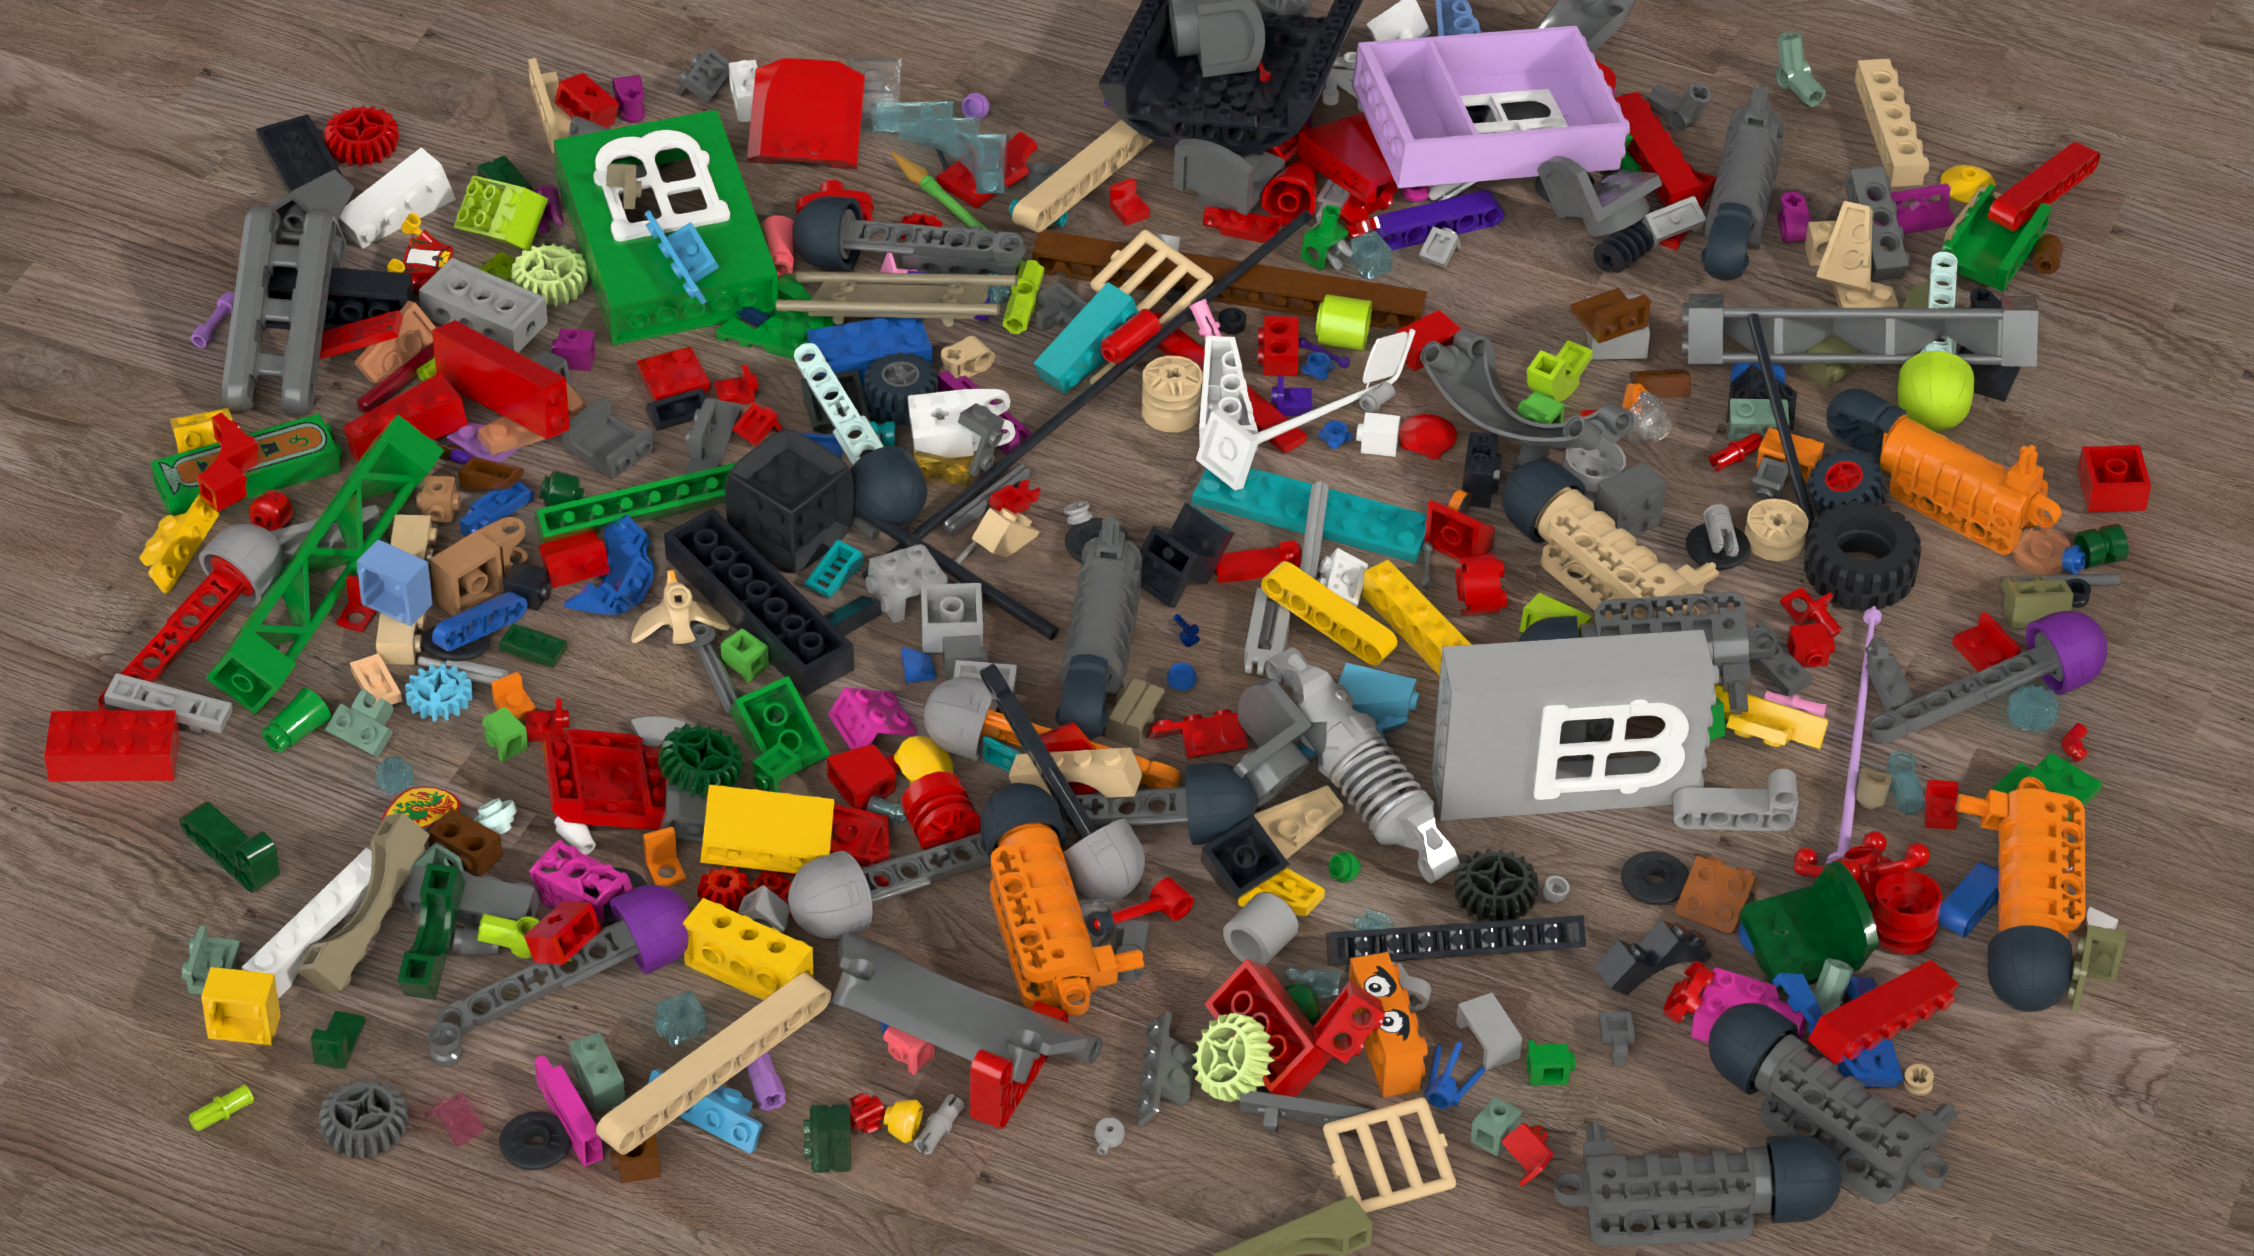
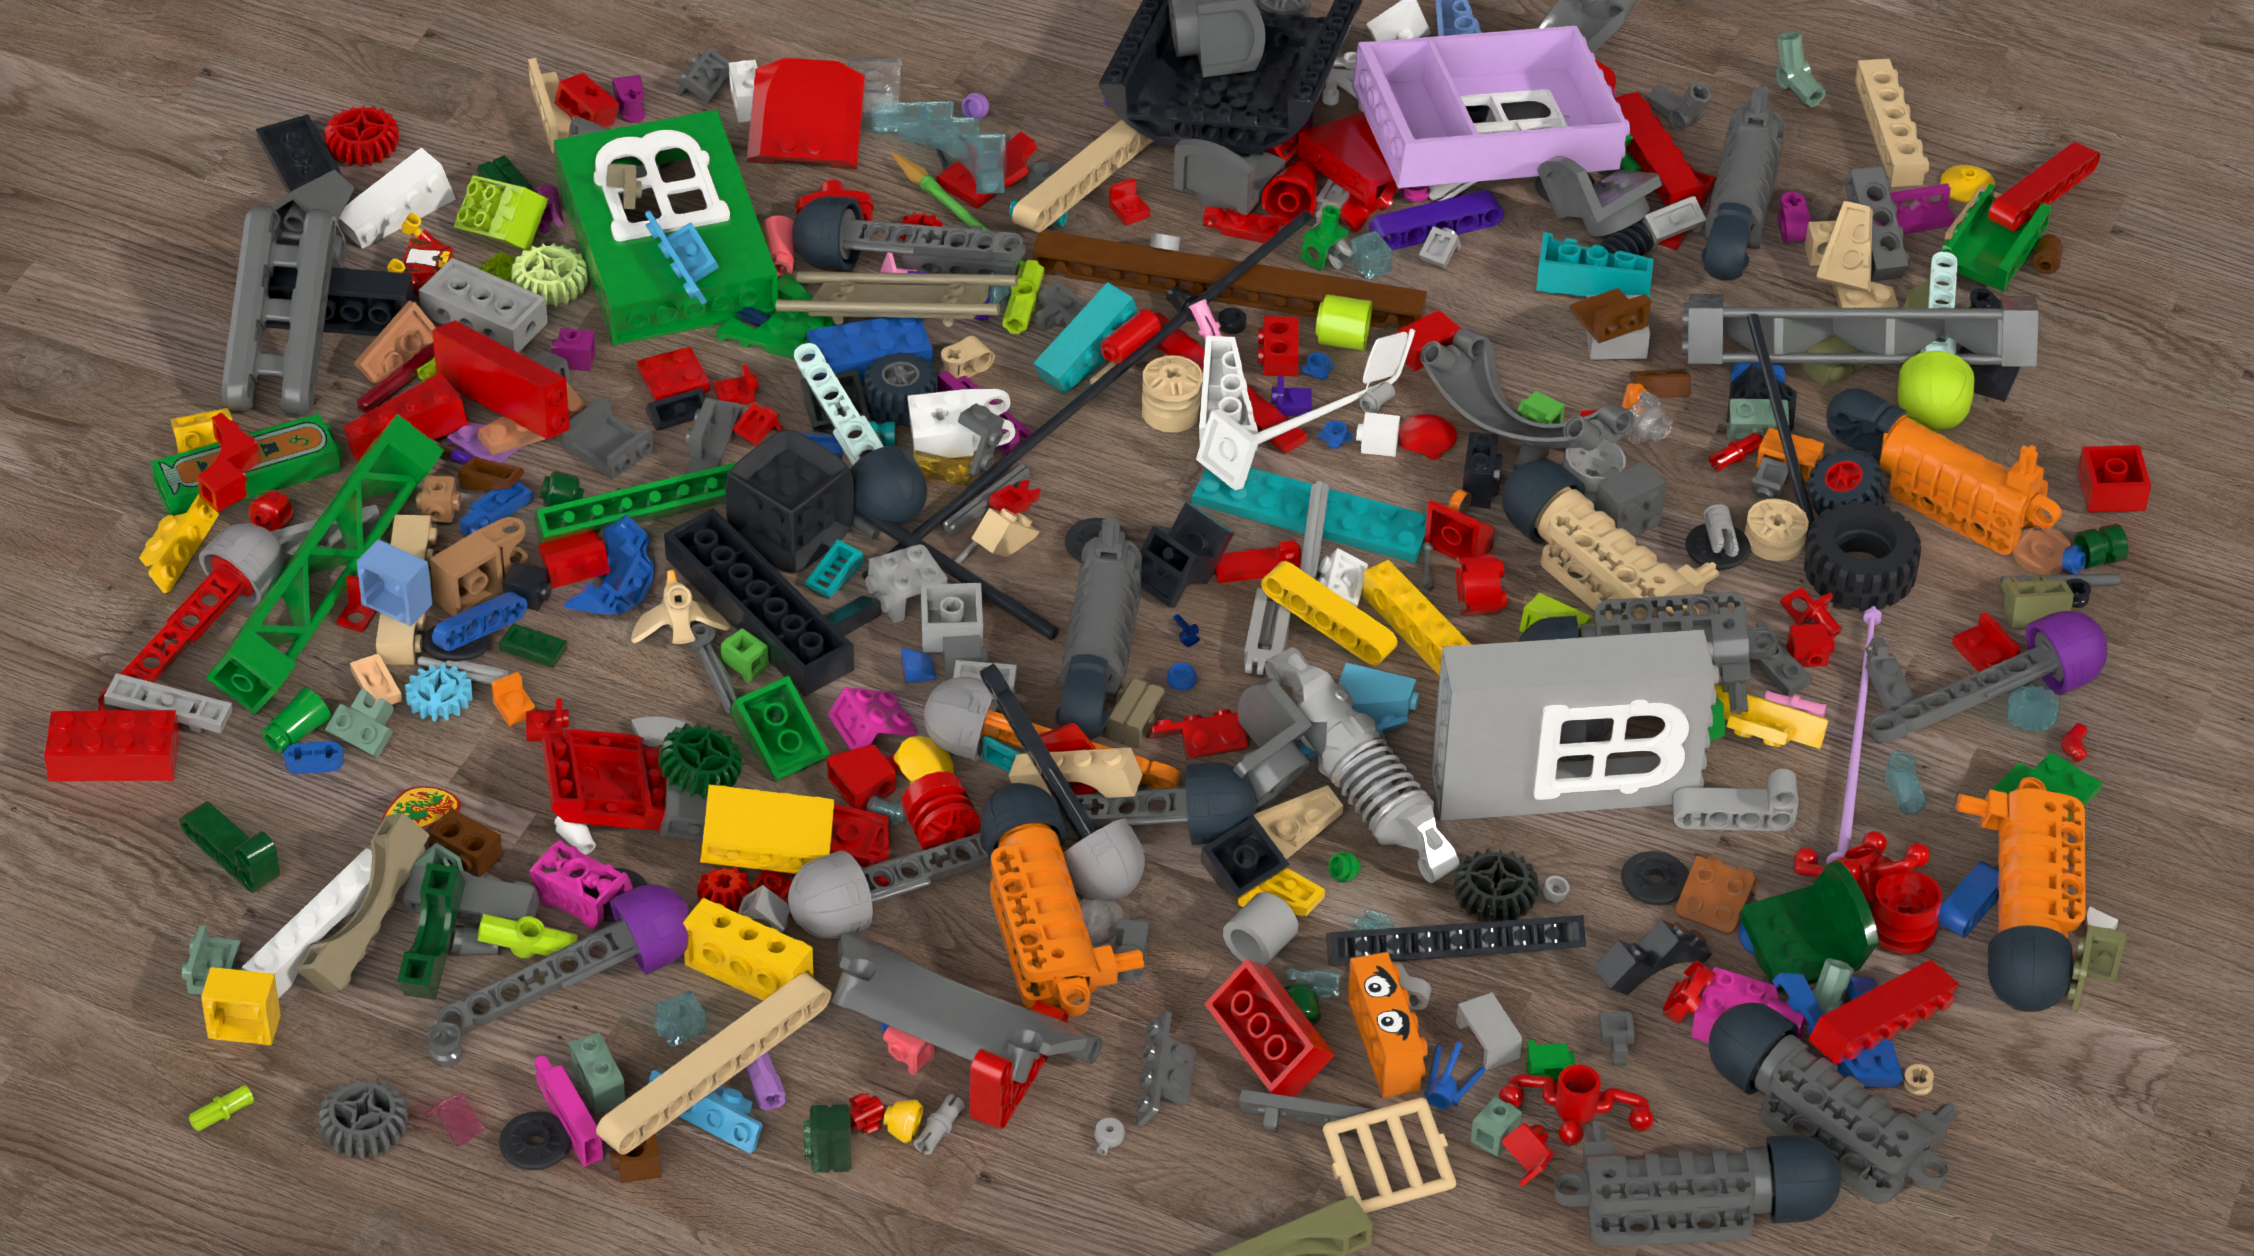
medium lavender bar [191,292,234,348] -> none
dark green bracket [311,1011,365,1069] -> none
red tile [319,310,403,360] -> none
clear light blue gear [376,756,414,795] -> none
light aqua plate [473,798,518,835] -> none
bright green brick [482,707,528,763] -> none
red brick [524,901,602,965] -> none
orange bracket [643,827,686,887] -> none
green bracket [752,742,801,793] -> none
light grey bush [1063,501,1093,525] -> none
red piece [1087,877,1194,937] -> none
tan bar [1090,230,1213,328] -> none
yellowish green gear [1192,1013,1274,1102] -> none
red hinge [1258,61,1271,82] -> none
dark purple hinge [1298,337,1350,368] -> none
red brick [1311,981,1385,1064] -> none
red plate [1342,217,1380,241] -> none
lime arch [1527,340,1593,402] -> none
dark tan plate [1856,767,1892,809] -> none
red bracket [1923,780,1958,830] -> none
none -> blue beam [284,741,344,774]
none -> red wheel [1499,1064,1654,1146]
none -> teal wedge [1536,232,1654,298]

